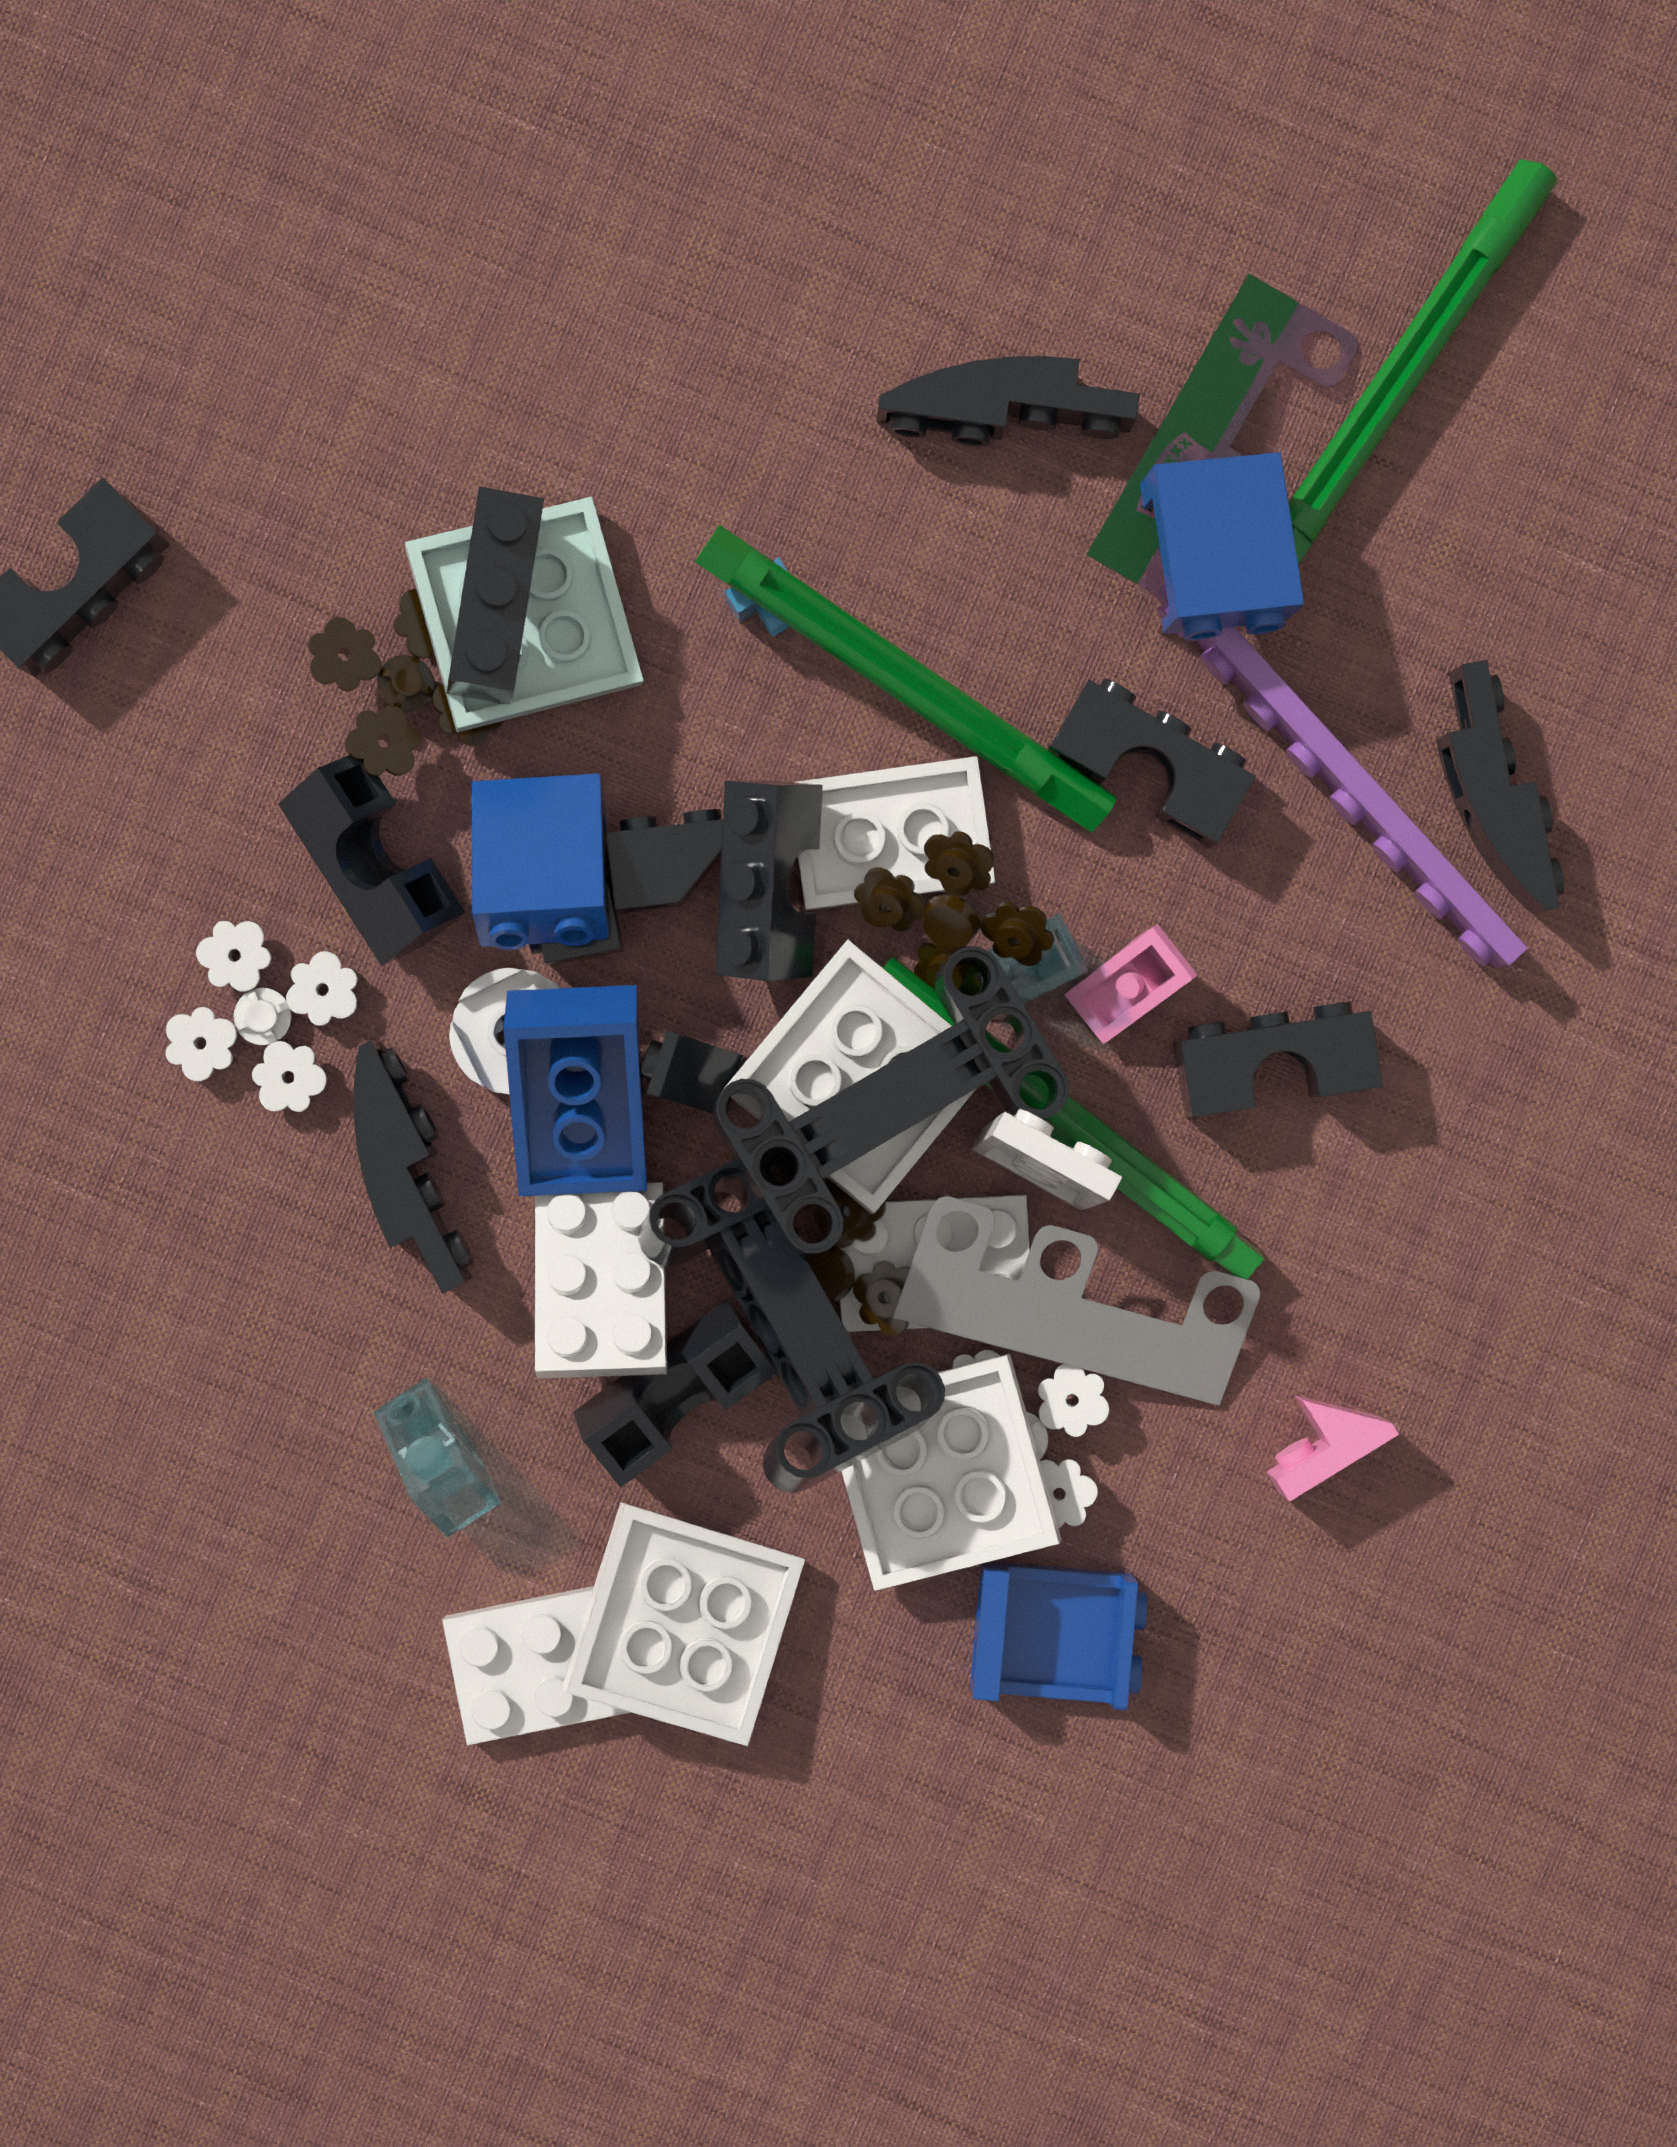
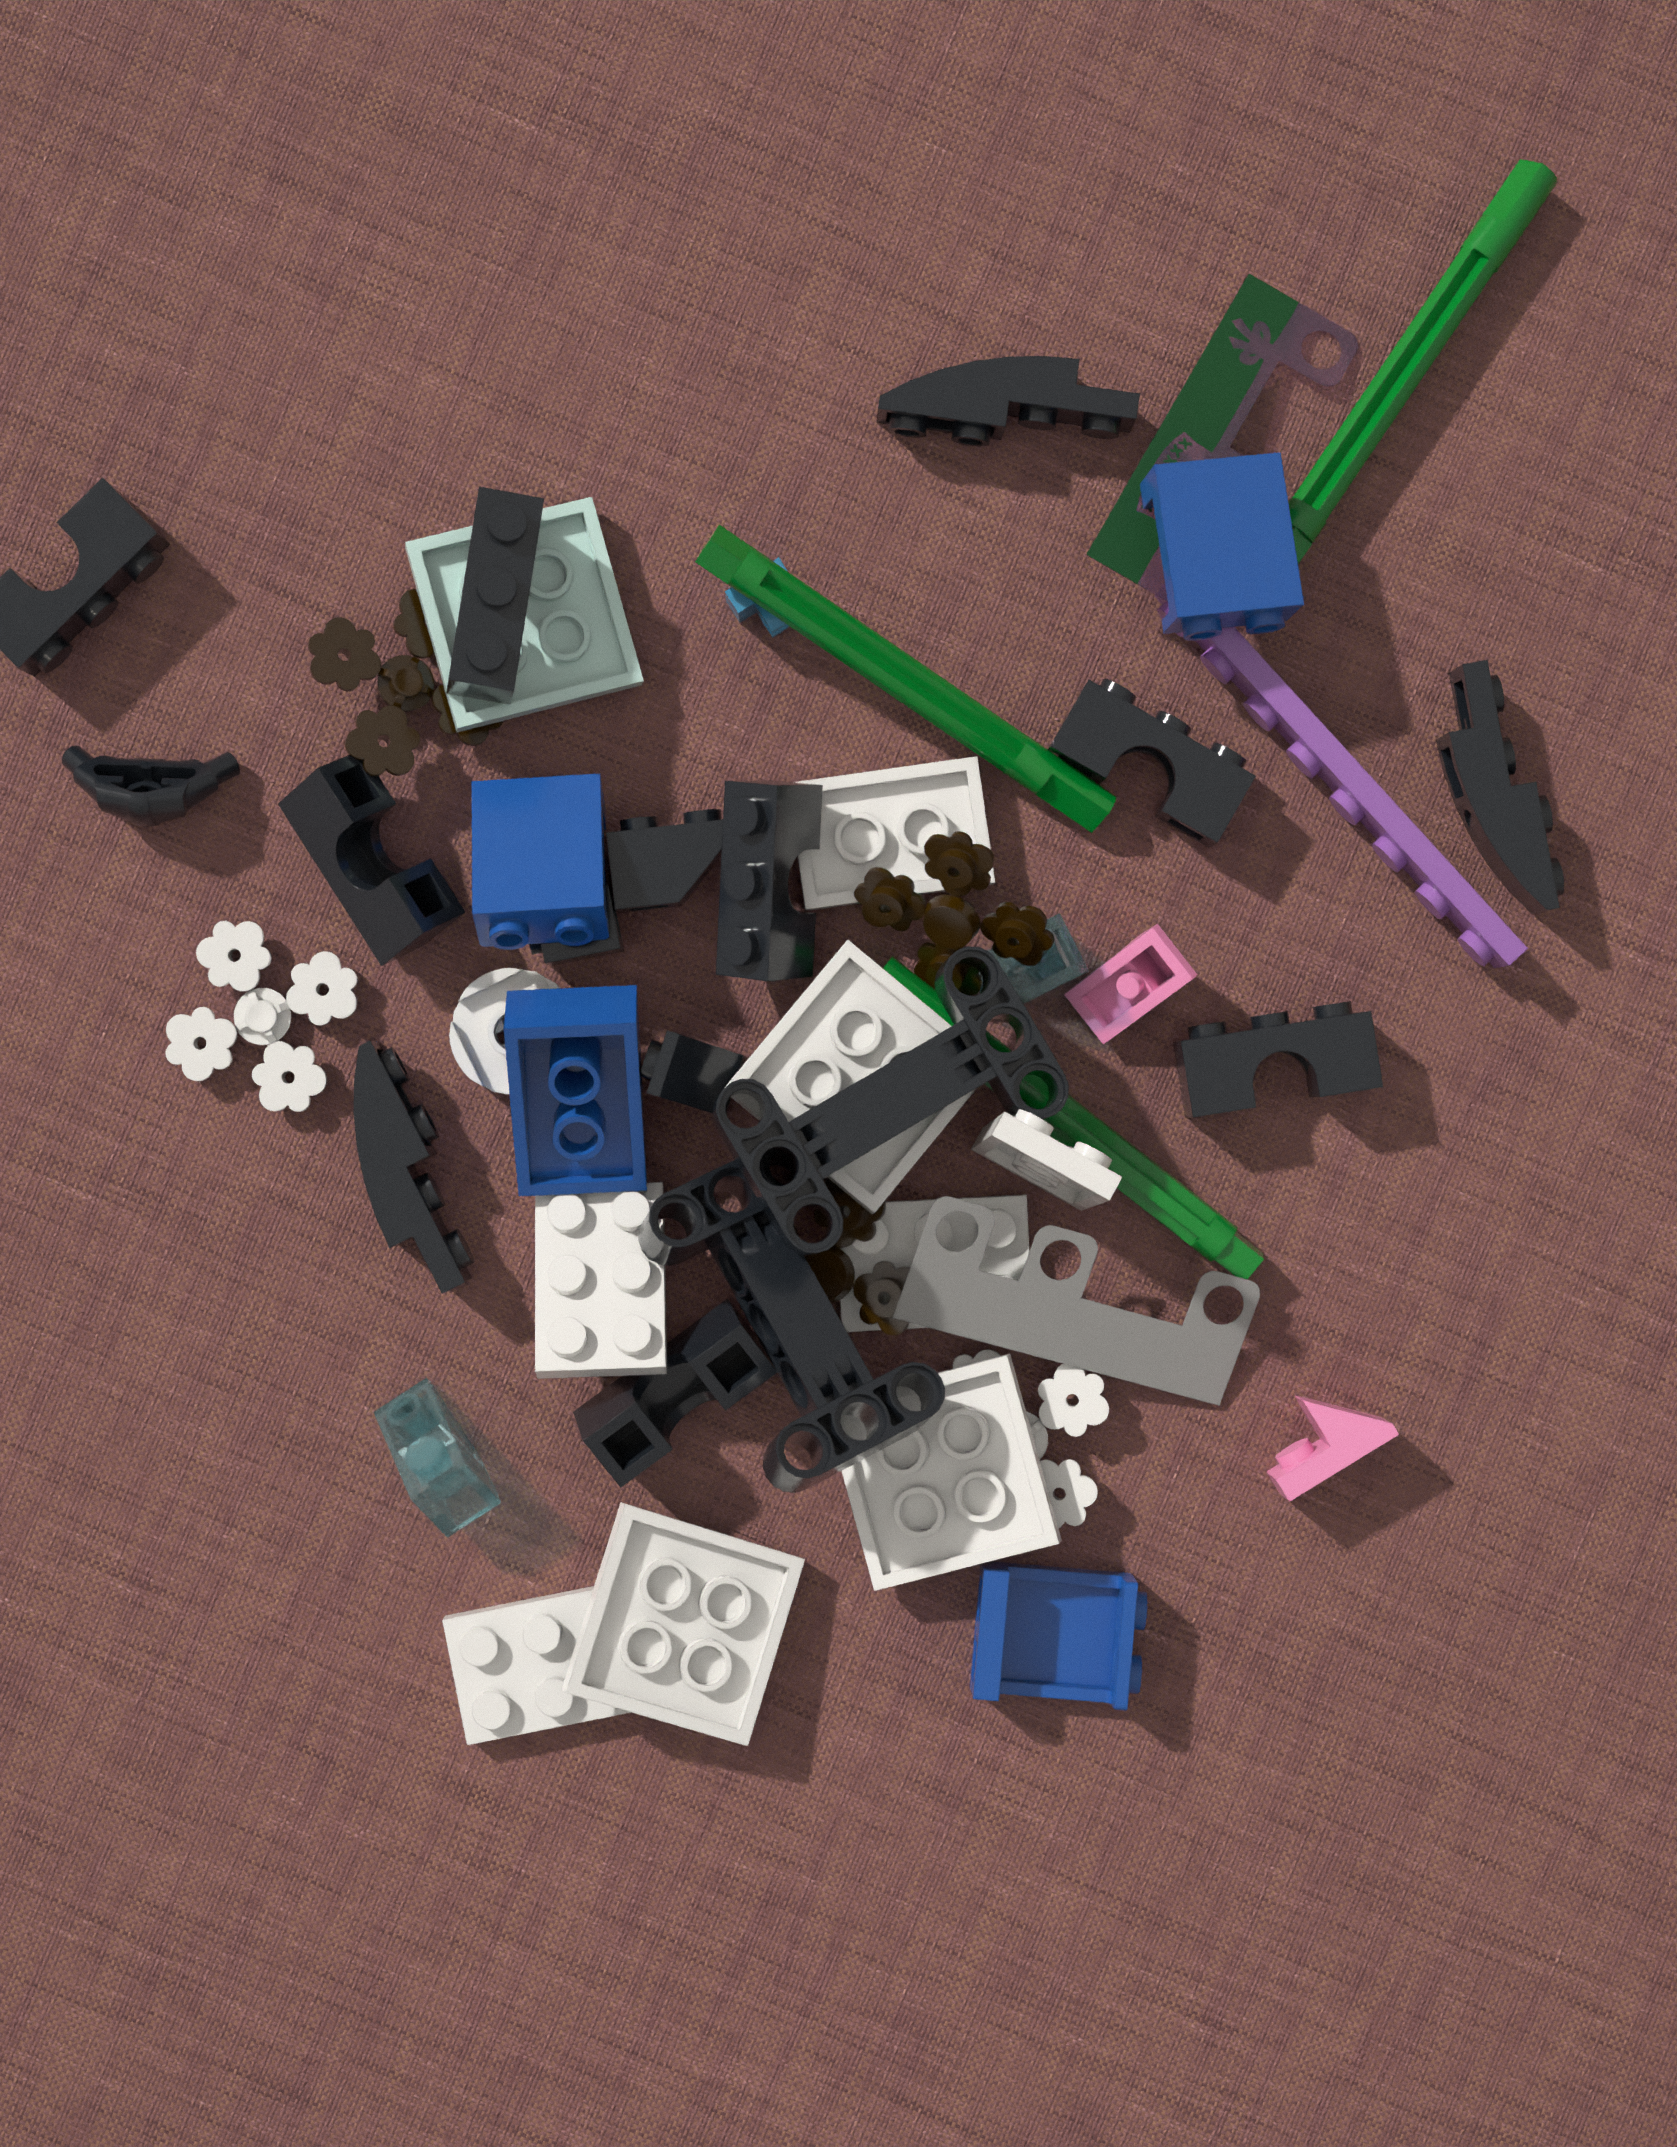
none -> black piece [62,746,240,827]

